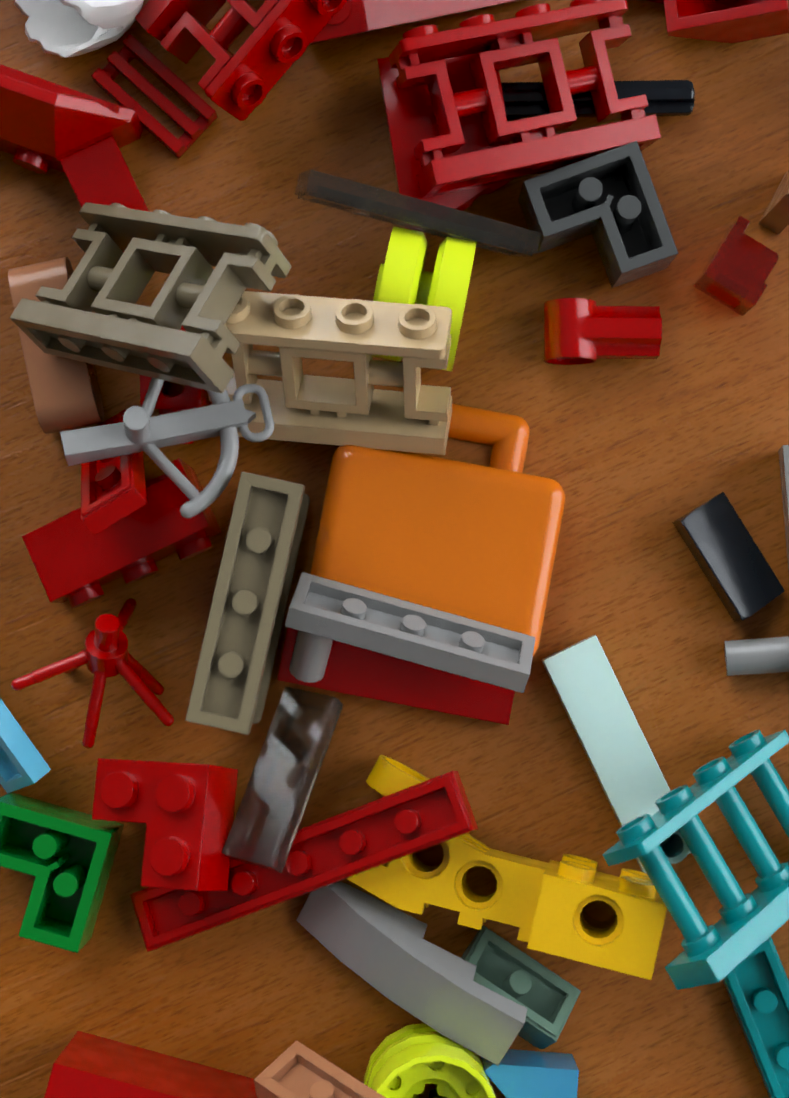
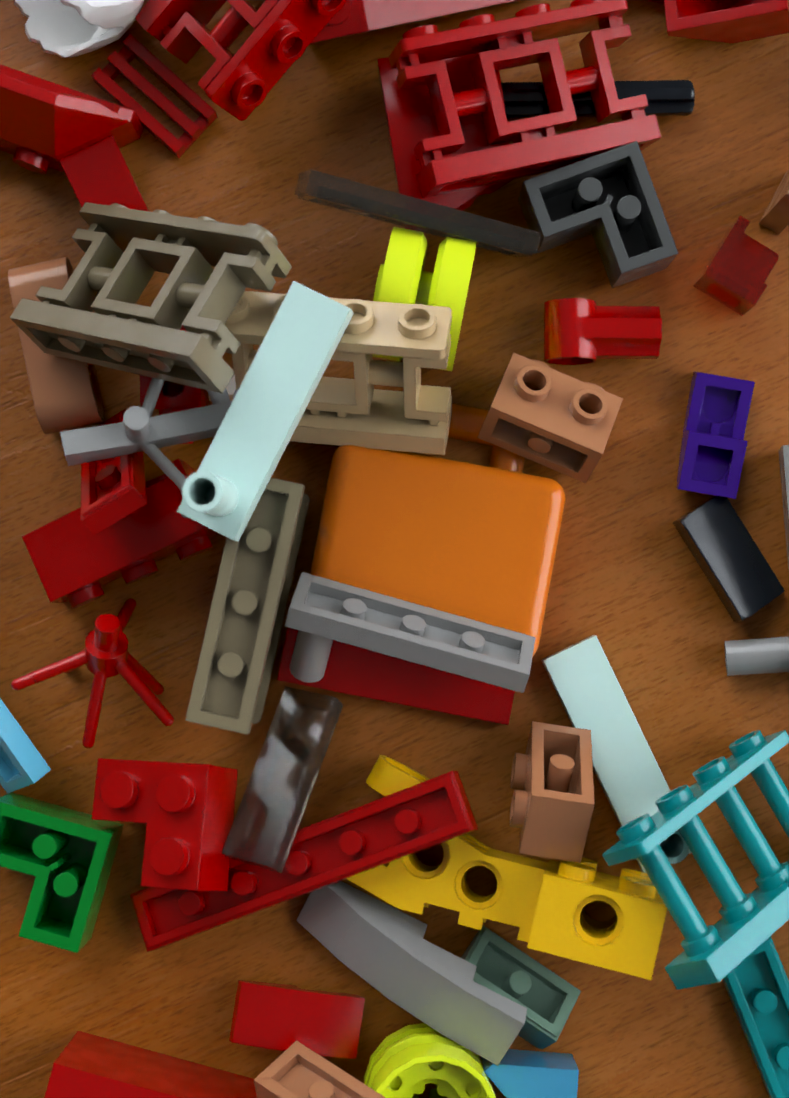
none -> light aqua piece [177,280,354,542]
none -> red slope [229,980,365,1059]
none -> nougat brick [477,352,623,483]
none -> nougat brick [509,721,595,863]
none -> dark purple slope [676,371,755,499]

